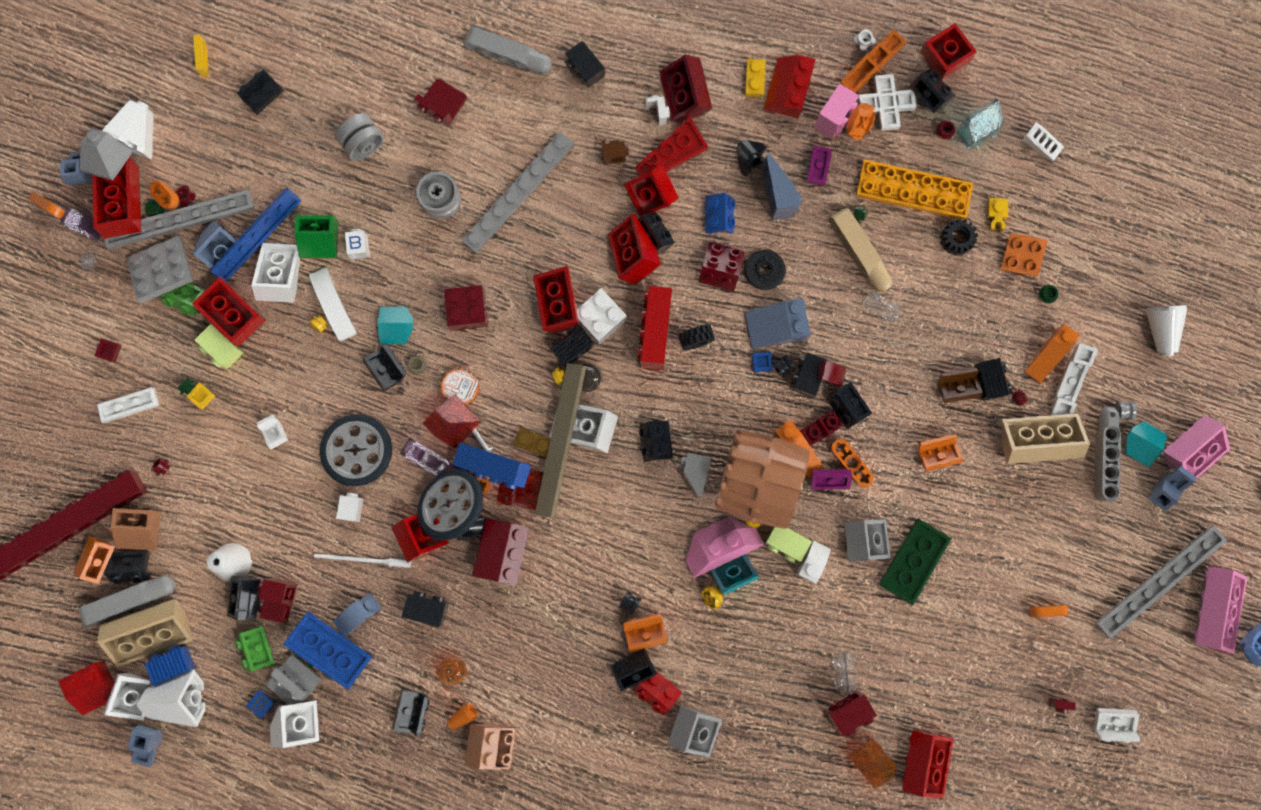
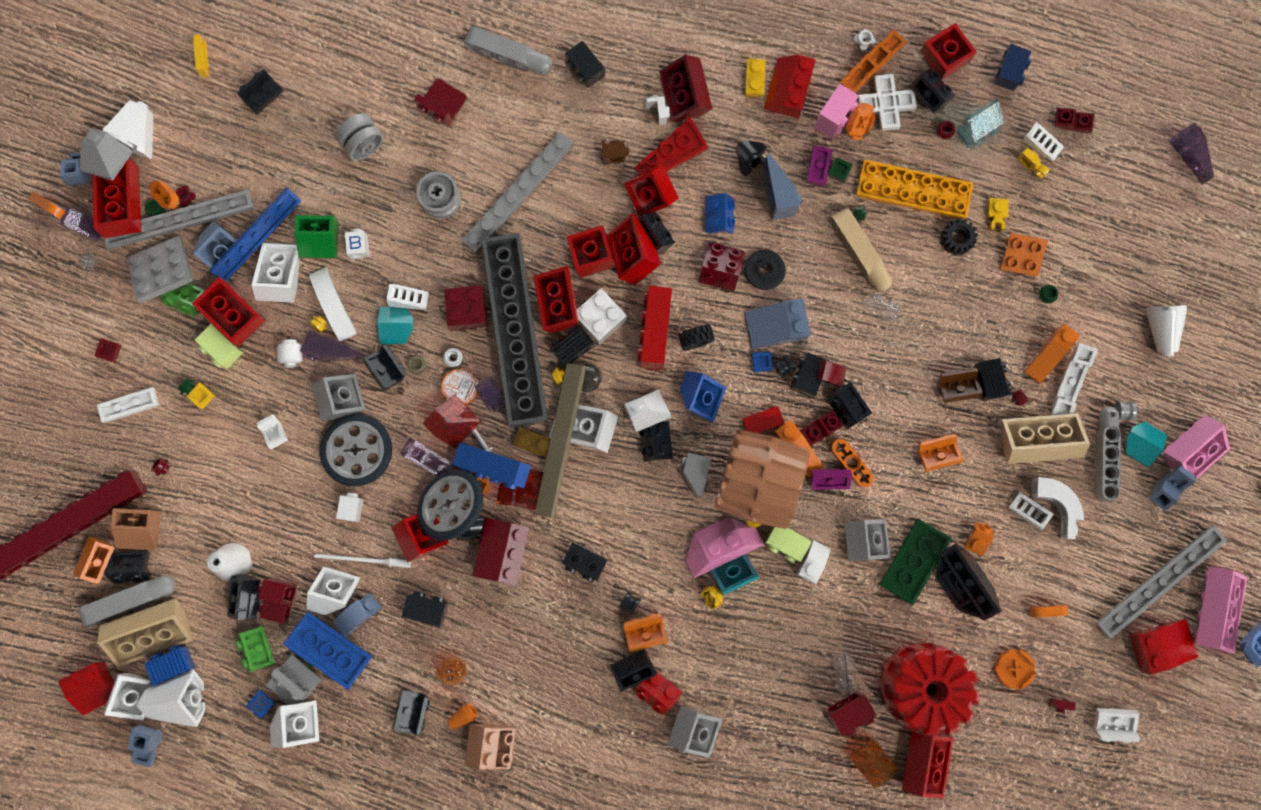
none -> white head [276,340,303,368]
none -> clear purple slope [300,331,366,362]
none -> white slope [306,566,360,615]
none -> light grey slope [311,374,366,421]
none -> white slope [387,284,429,310]
none -> white plate [443,348,463,367]
none -> clear purple slope [474,377,505,412]
none -> dark grey brick [482,233,549,428]
none -> black brick [562,542,608,583]
none -> red brick [567,225,616,278]
none -> white slope [623,390,672,432]
none -> blue slope [680,371,726,423]
none -> red tile [742,406,785,433]
none -> dark green plate [827,157,853,183]
none -> red wheel [878,642,980,736]
none -> black wedge [936,543,1002,621]
none -> orange bracket [964,522,994,556]
none -> dark blue brick [993,43,1032,91]
none -> orange tile [995,649,1036,689]
none -> white slope [1008,492,1054,532]
none -> yellow plate [1017,148,1050,179]
none -> white arch [1031,477,1084,540]
none -> dark red slope [1054,107,1095,134]
none -> red slope [1129,619,1199,675]
none -> clear purple slope [1169,122,1214,185]

